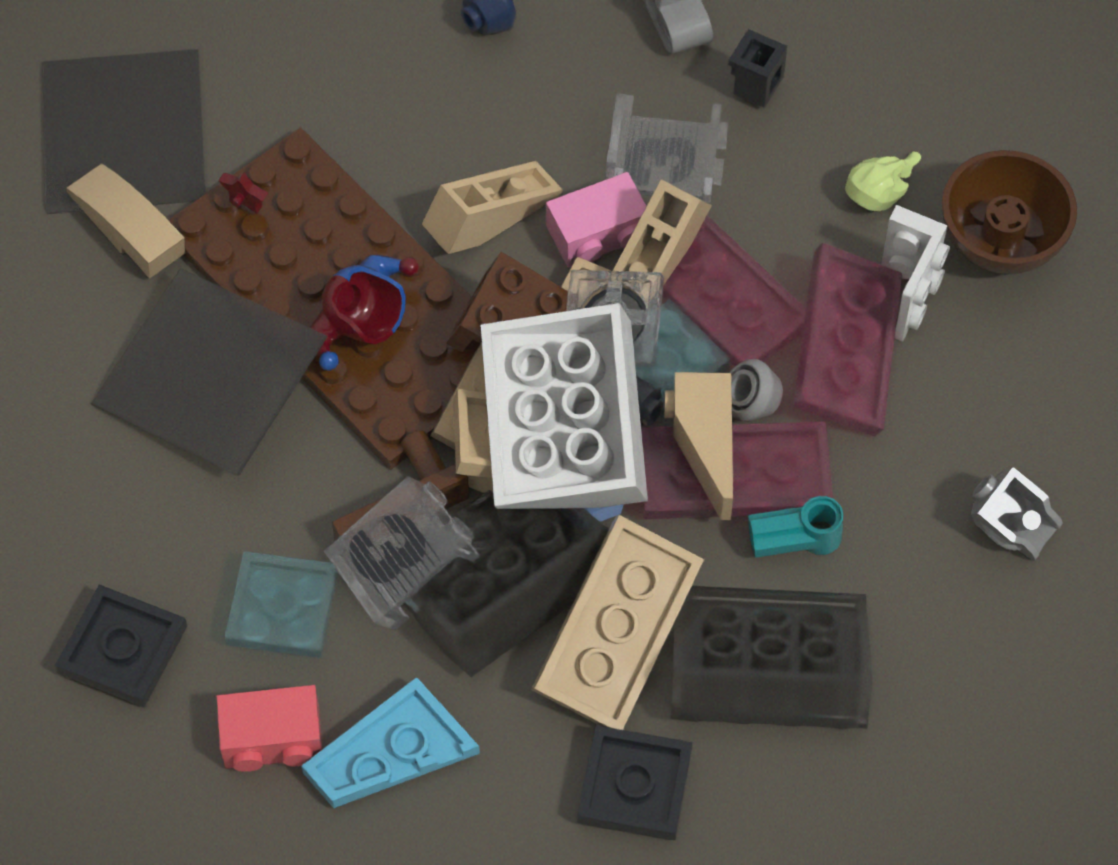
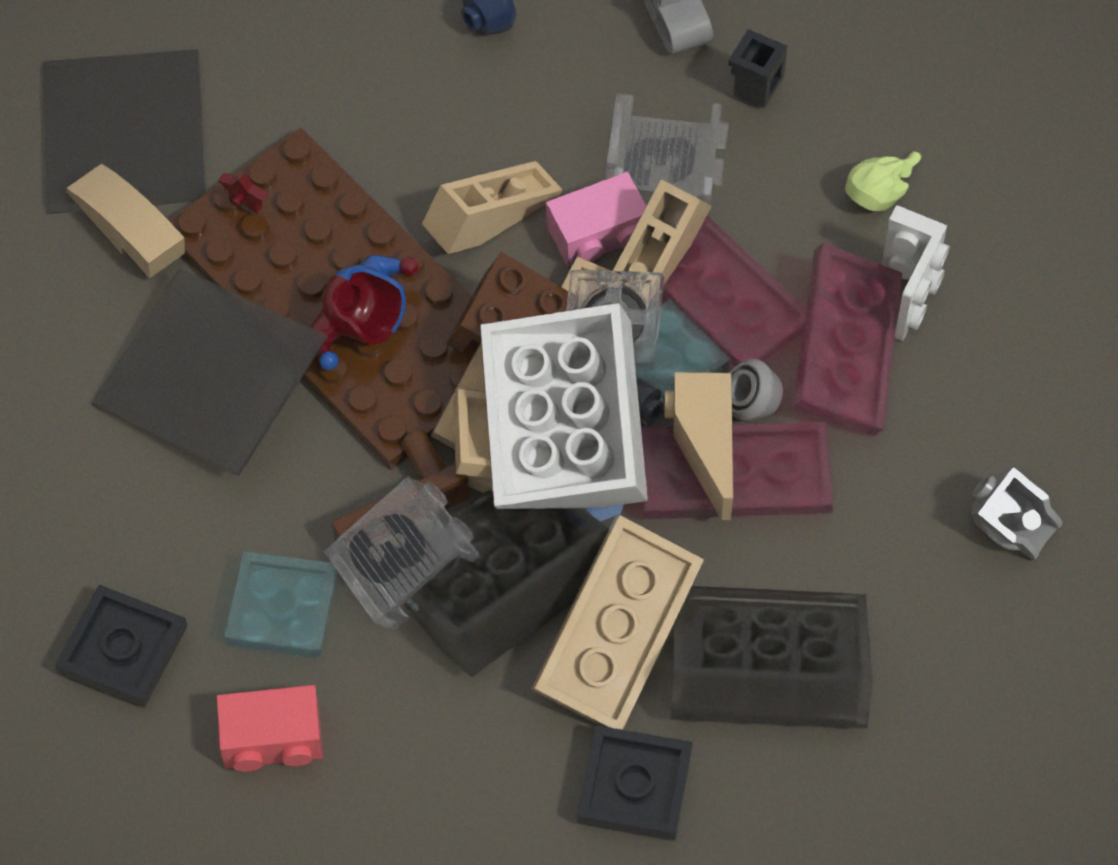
medium azure wing [302,677,480,808] -> none
teal piece [748,496,843,558] -> none
reddish brown piece [942,150,1077,274] -> none

